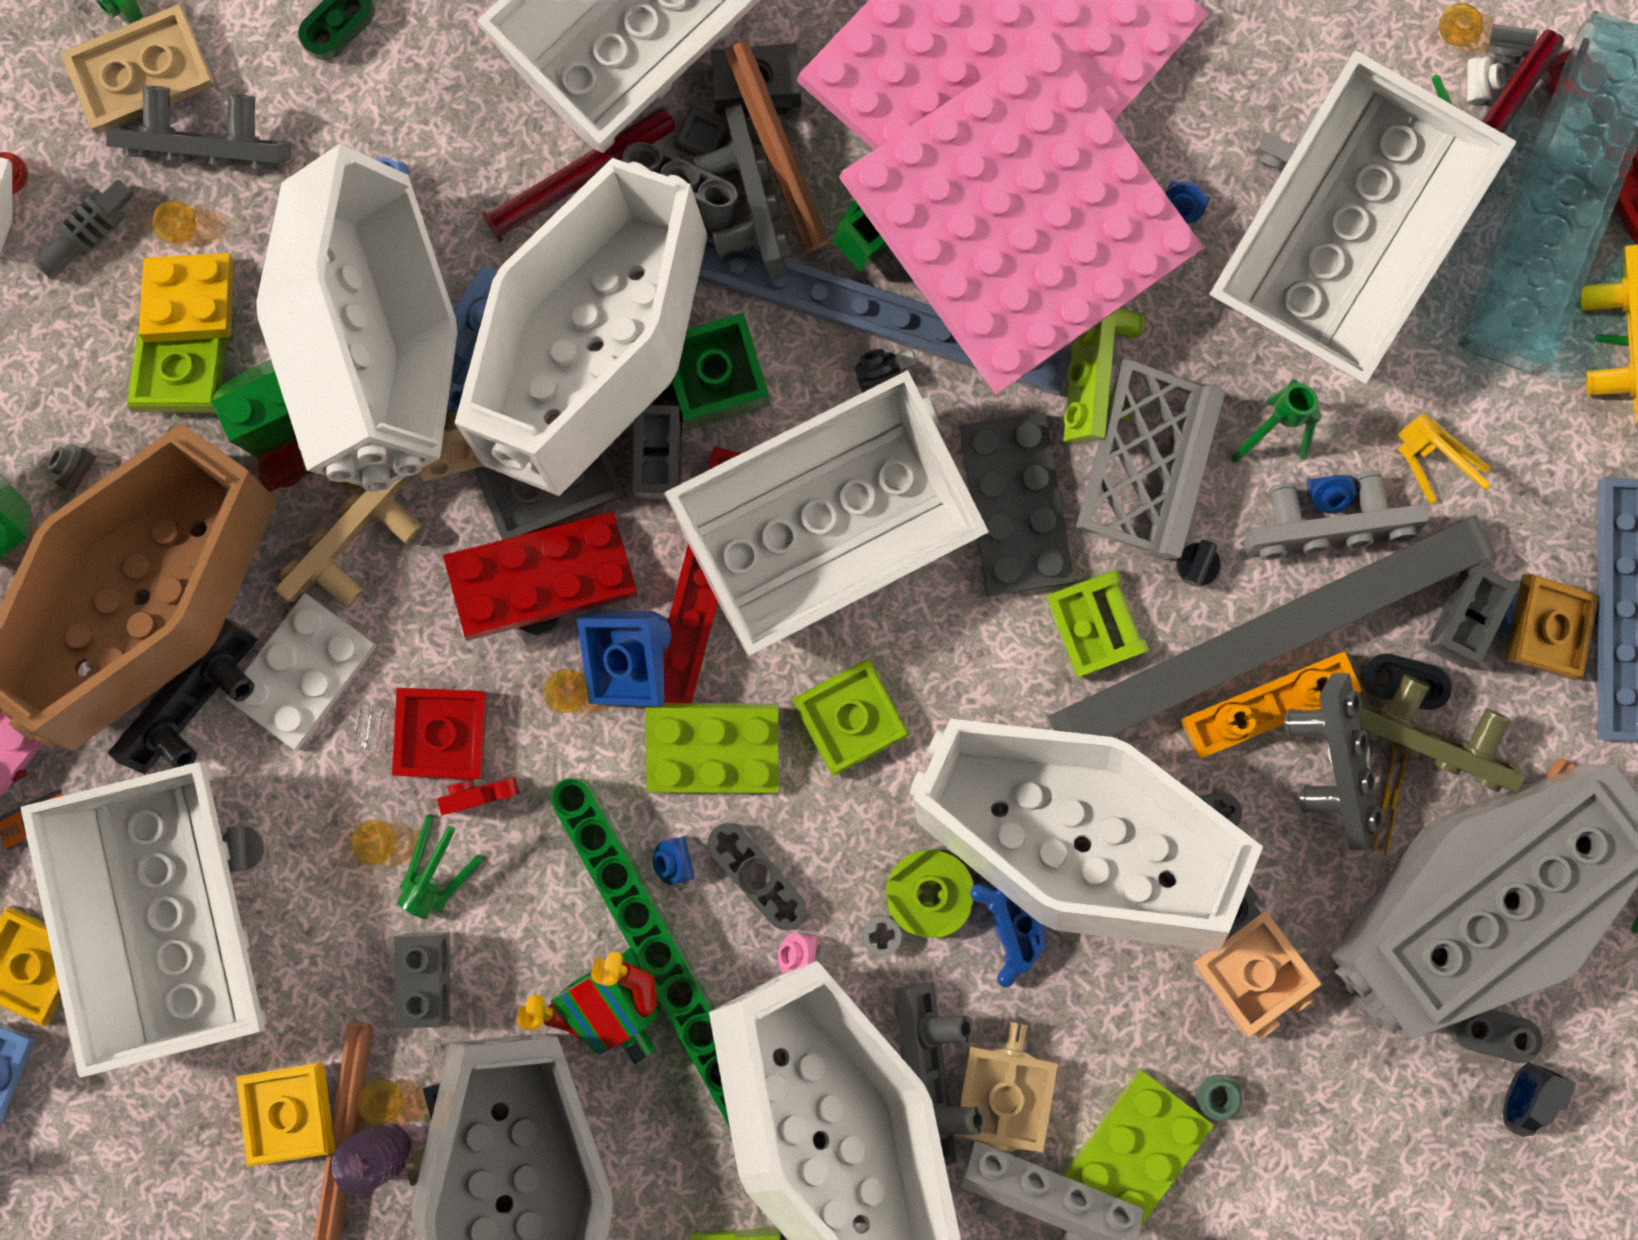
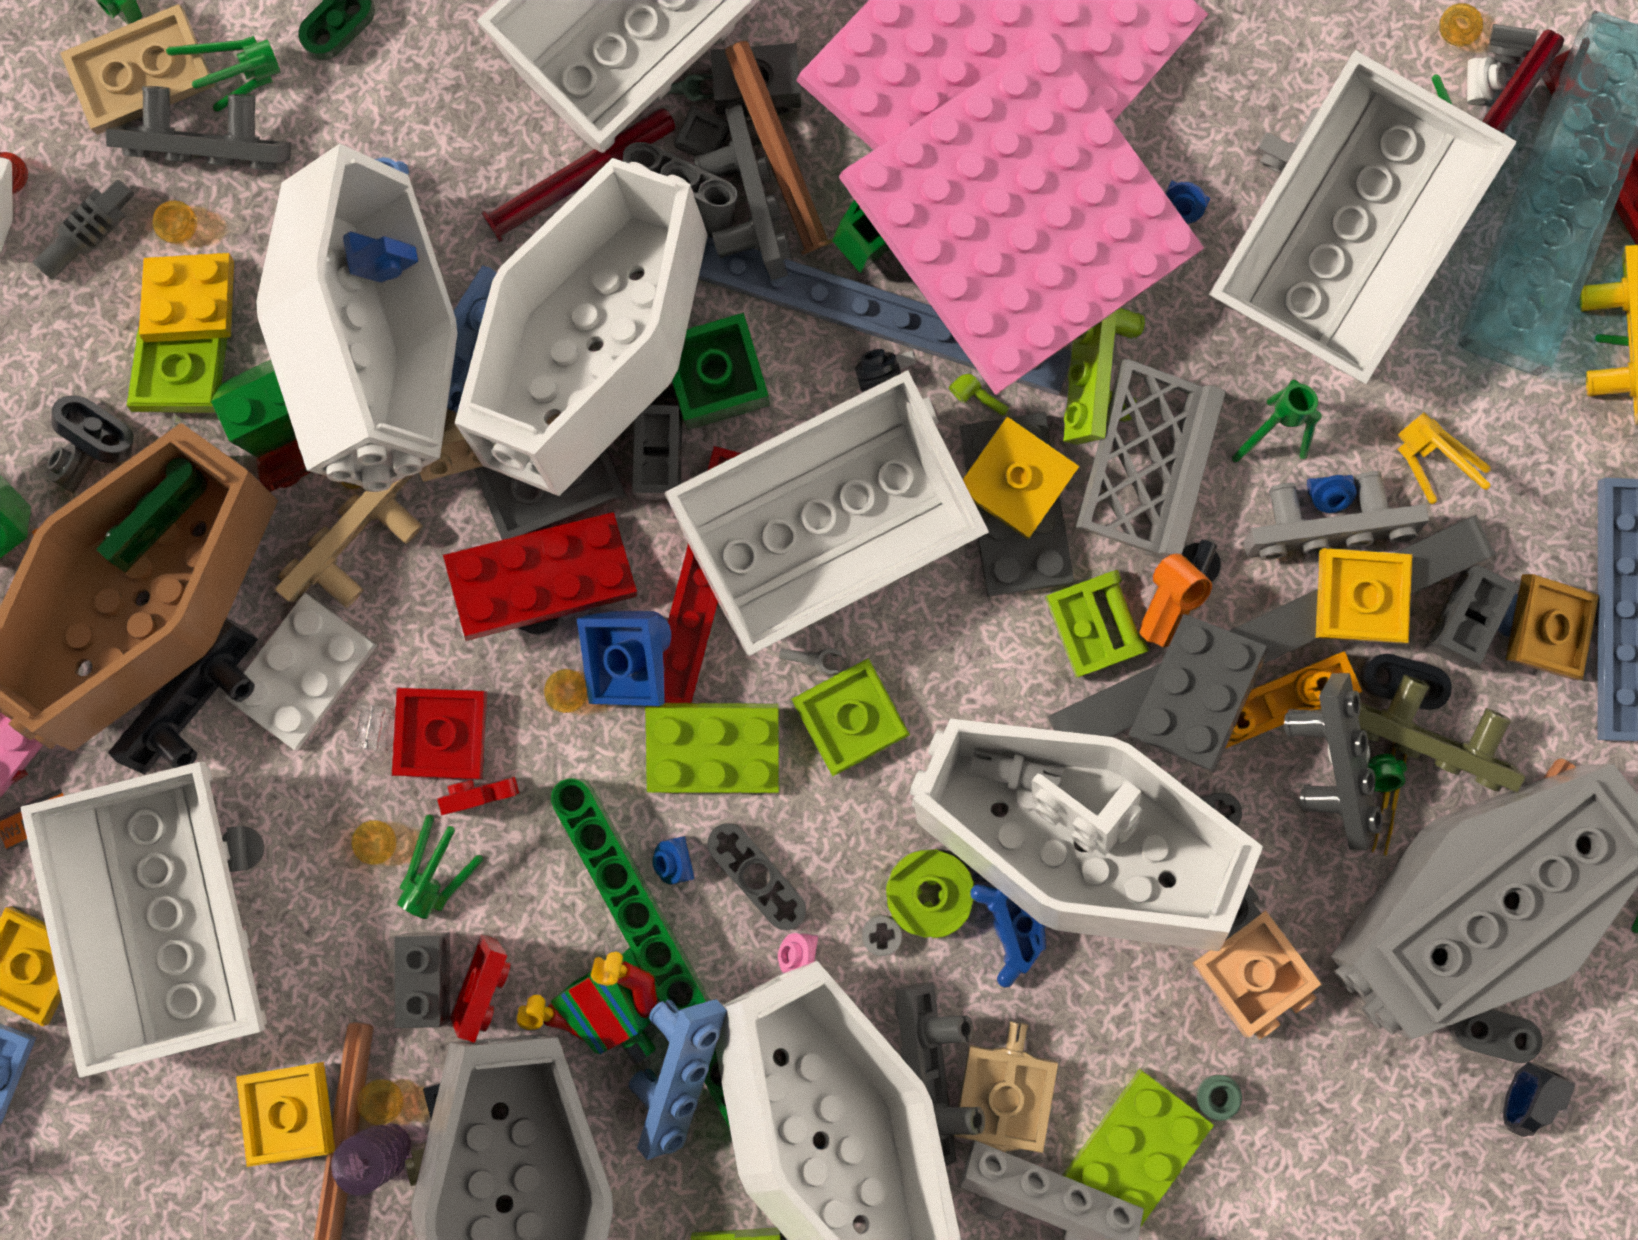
none -> black plate [51,396,134,464]
none -> dark green plate [96,458,207,573]
none -> green plant [166,36,281,112]
none -> blue bracket [343,231,418,283]
none -> red plate [449,934,511,1043]
none -> medium blue plate [629,999,727,1160]
none -> sand green hand [667,73,714,101]
none -> light grey hand [779,648,842,675]
none -> lime hand [949,374,1009,416]
none -> yellow plate [963,417,1079,540]
none -> light grey pin [969,748,1063,790]
none -> white bracket [1032,773,1142,856]
none -> dark grey plate [1129,614,1269,773]
none -> orange piece [1139,553,1212,647]
none -> yellow tile [1315,548,1412,644]
none -> green plate [1367,754,1407,792]

